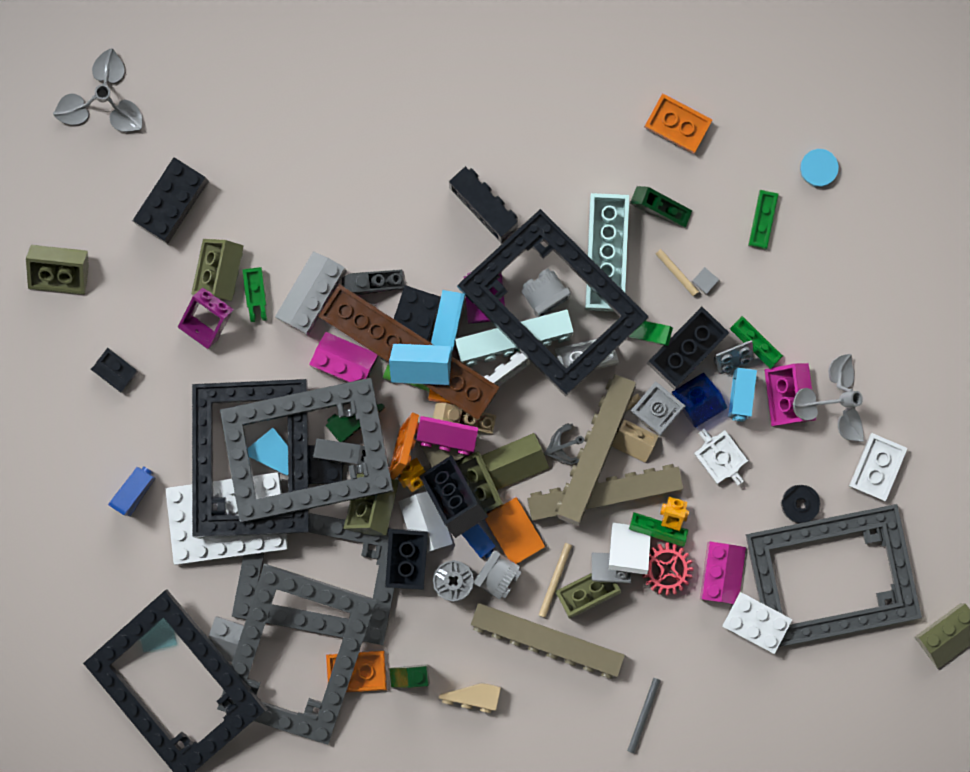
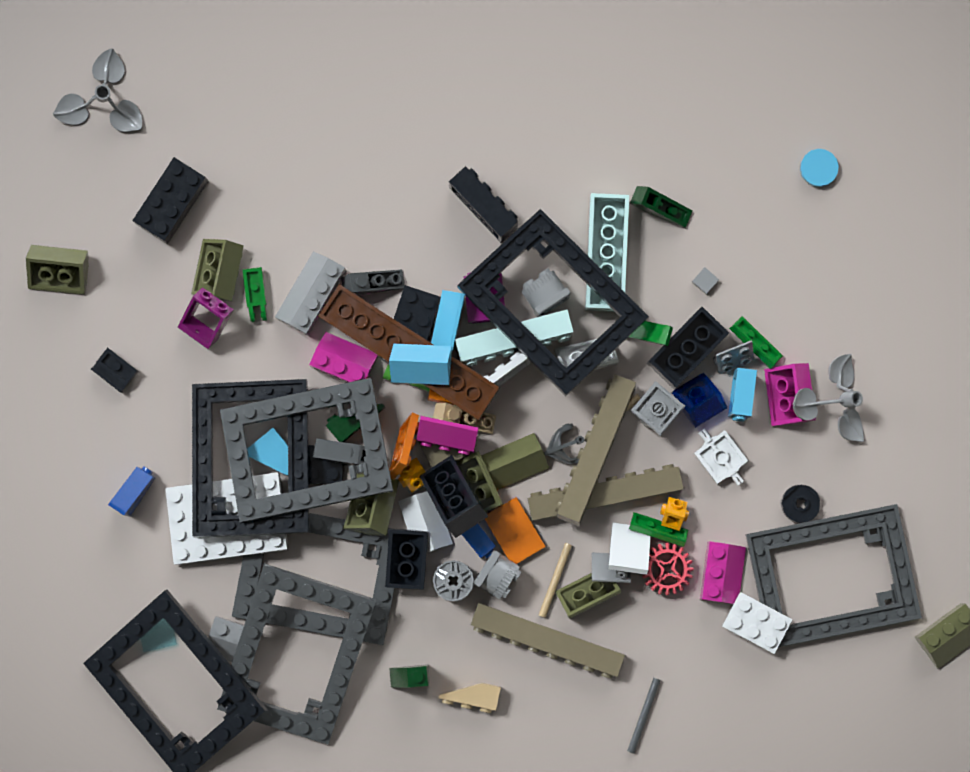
orange tile [326,651,387,692] -> none
tan panel [612,419,658,462] -> none
orange plate [644,93,712,154] -> none
tan bar [656,249,699,296] -> none
green tile [748,190,779,250] -> none
white plate [849,433,908,502] -> none

